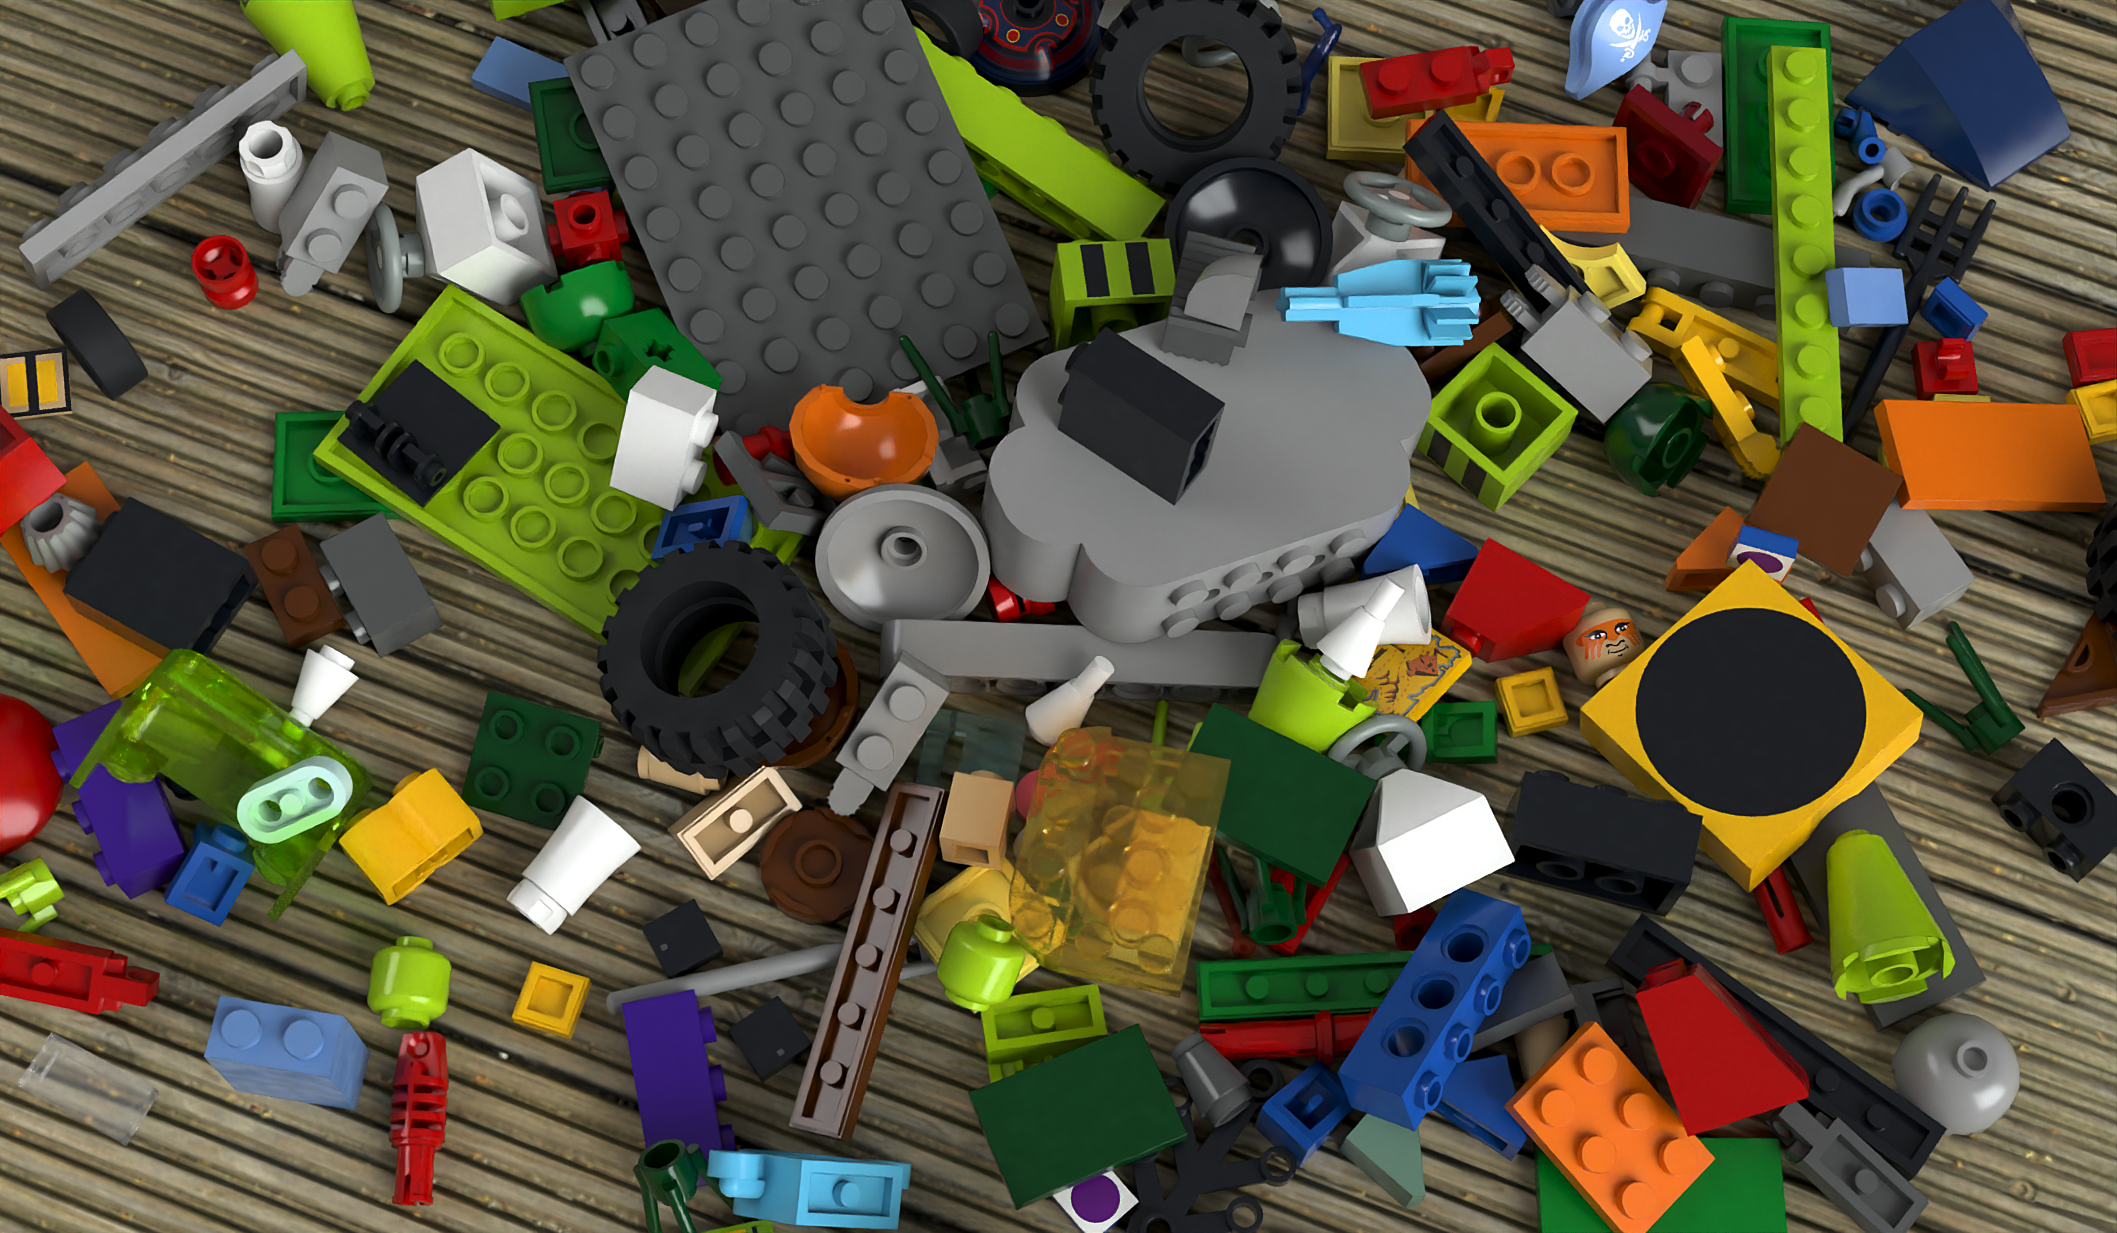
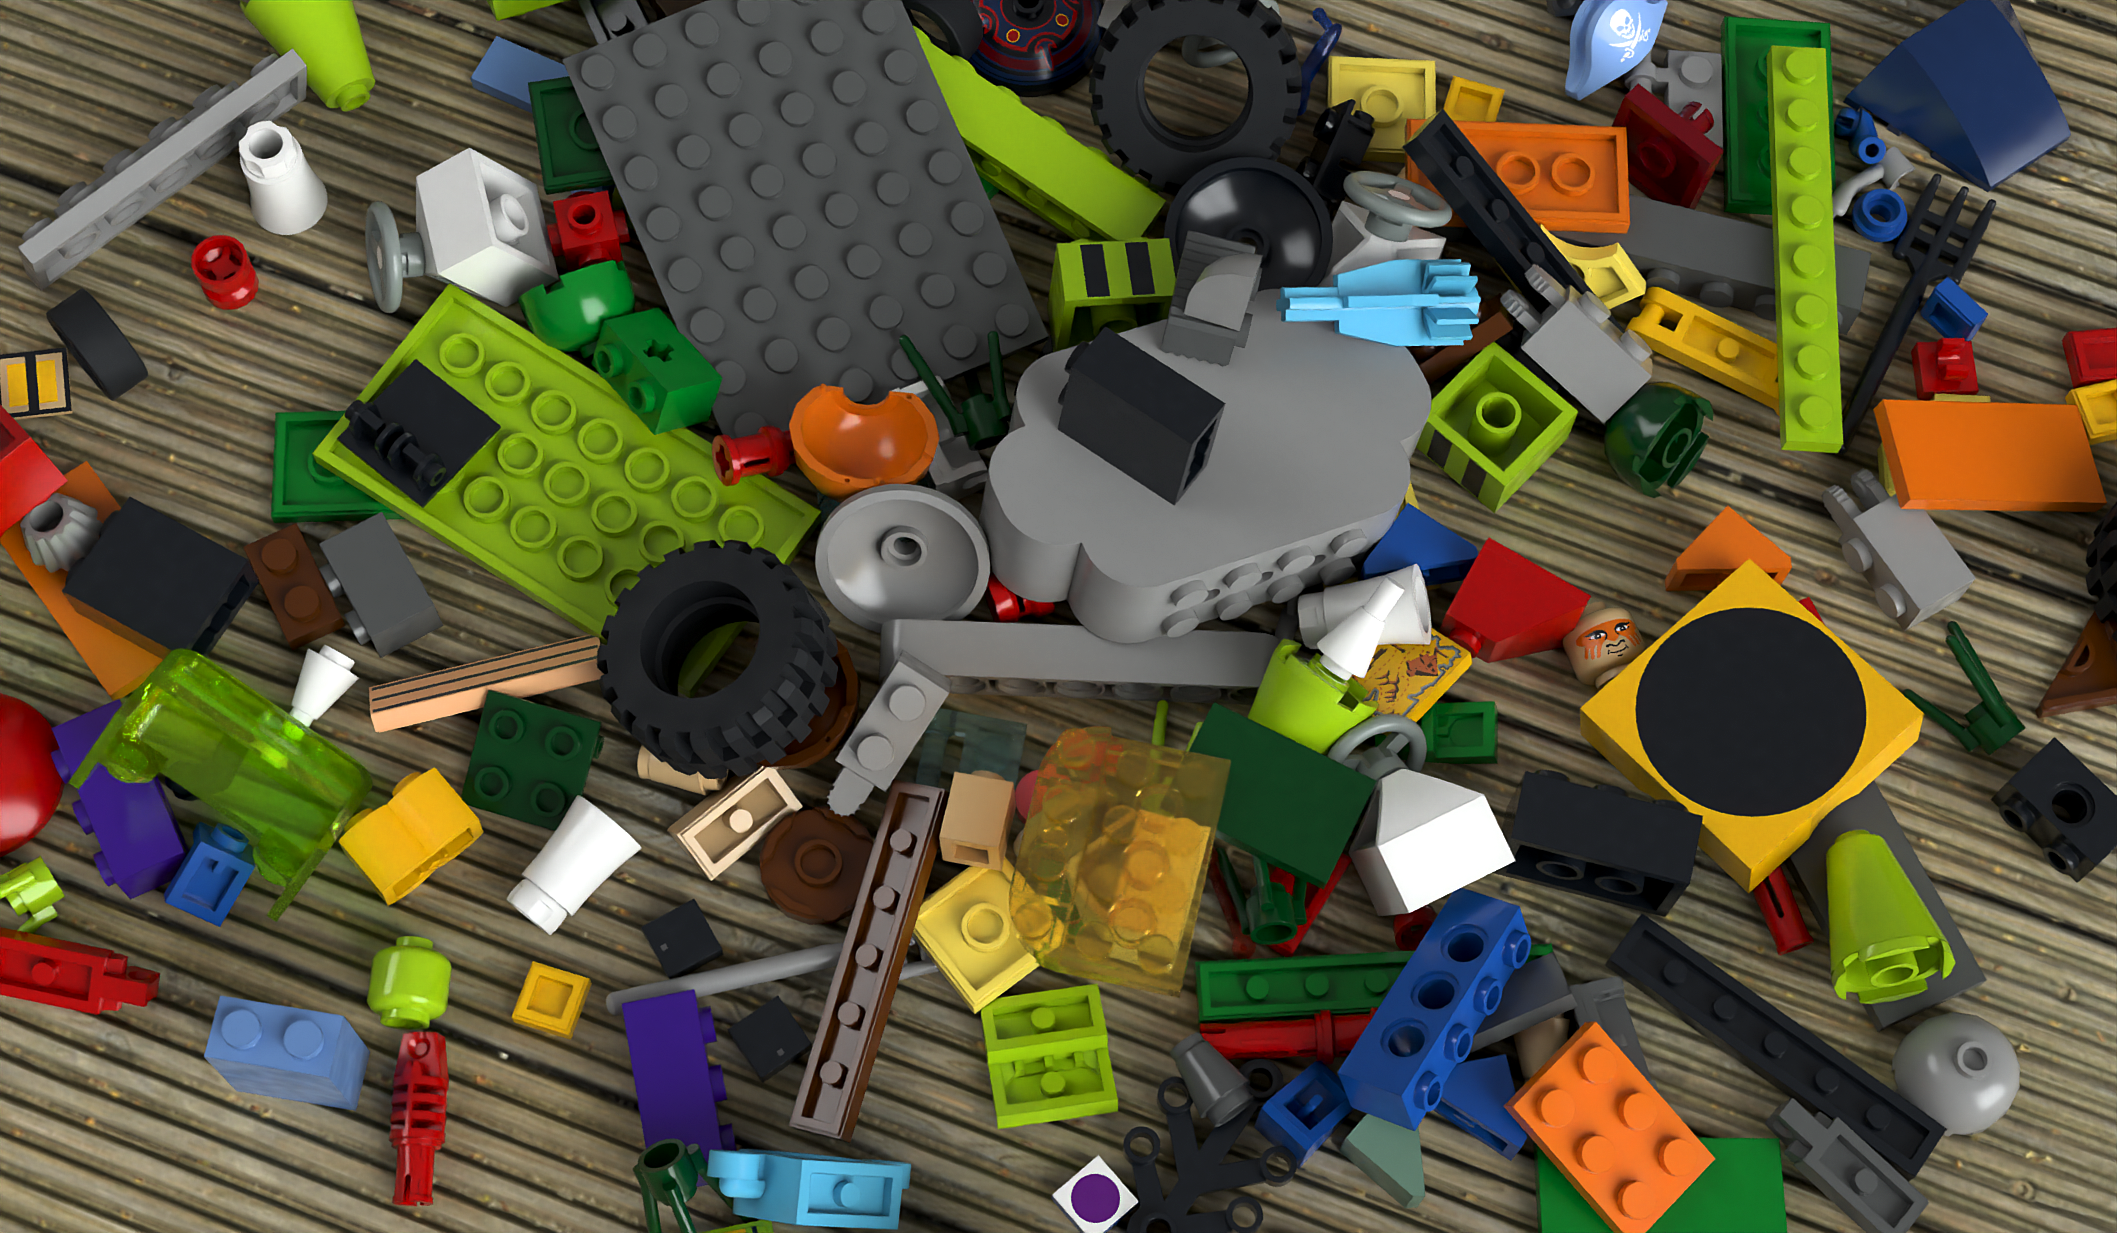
clear tile [17,1032,160,1146] -> none
plate [237,756,353,844] -> none
light grey hinge [275,131,389,298] -> none
white brick [609,365,718,511] -> none
blue slope [651,495,753,564] -> none
dark grey wing [713,430,841,537] -> none
lime head [936,914,1026,1011] -> none
dark green tile [968,1023,1188,1210] -> none
white cone [1025,656,1114,749] -> none
red hinge [1359,46,1515,120] -> none
yellow tile [1493,666,1568,739] -> none
red slope [1635,957,1809,1137] -> none
yellow hinge [1669,335,1781,480] -> none
tile [1725,525,1799,581] -> none
reddish brown tile [1743,421,1904,579] -> none
medium blue tile [1825,267,1908,327] -> none
none -> light nougat tile [369,634,604,733]
none -> black hinge [1295,99,1375,217]

